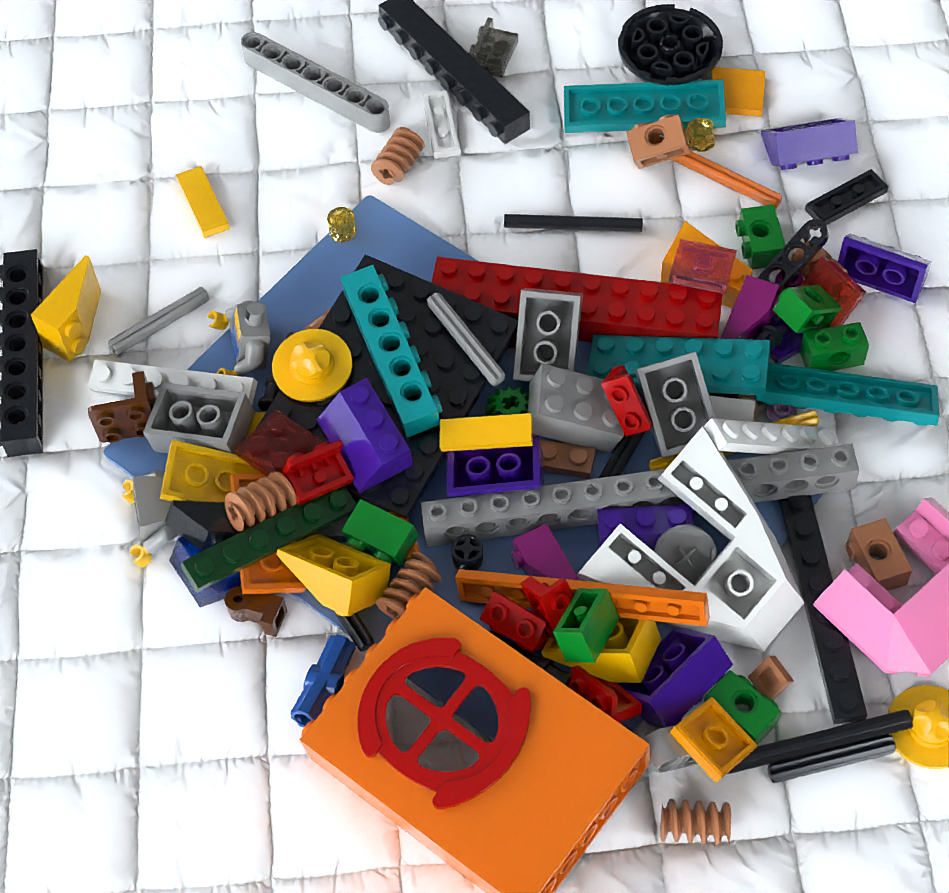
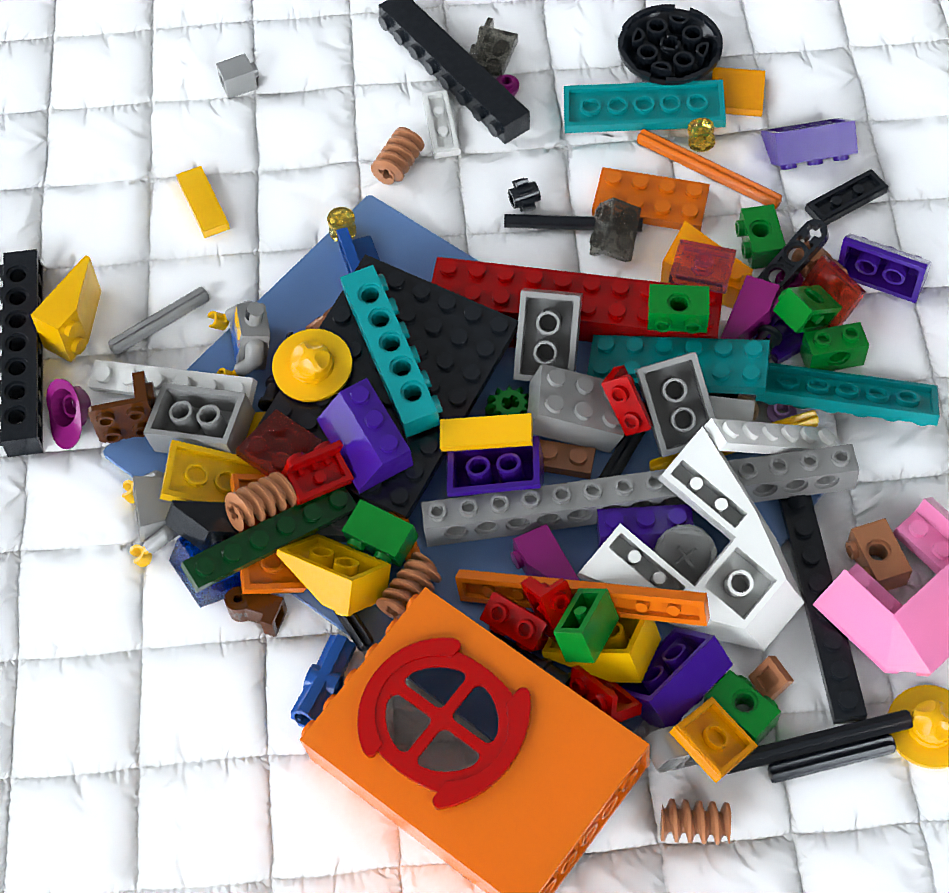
light grey beam [241,32,390,133] -> none
light grey axle [427,293,505,386] -> none
black wheel [452,534,483,571] -> none
nougat brick [626,114,691,169] -> none
none -> magenta piece [46,379,91,449]
none -> light grey brick [216,53,259,99]
none -> blue panel [336,227,380,273]
none -> magenta plate [496,74,519,96]
none -> black gear [508,177,541,213]
none -> clear smoke bracket [589,197,641,263]
none -> orange plate [592,167,710,232]
none -> green brick [647,284,709,334]

